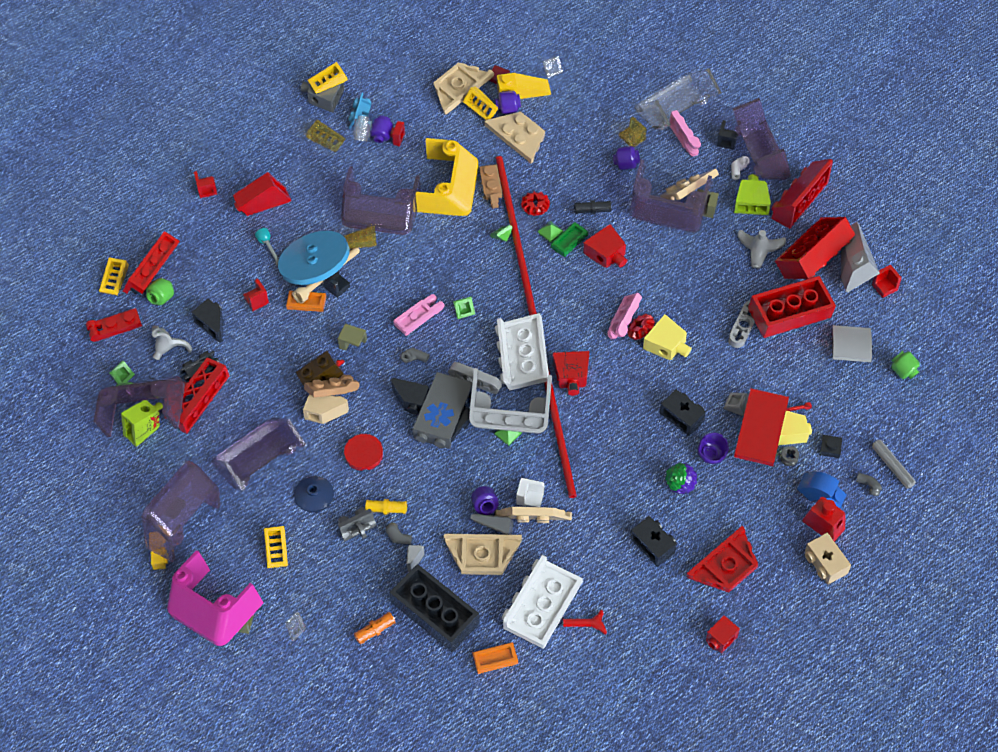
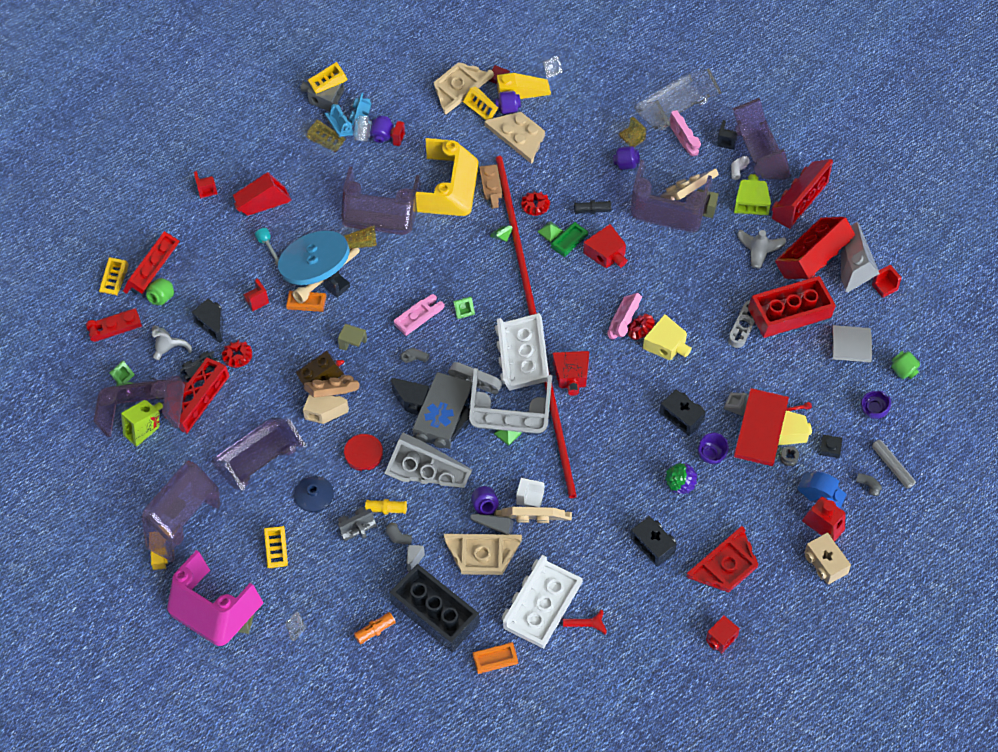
none -> red gear [222,340,252,368]
none -> dark azure hinge [325,104,355,137]
none -> light grey wedge [384,433,472,488]
none -> dark purple hair [861,391,891,419]

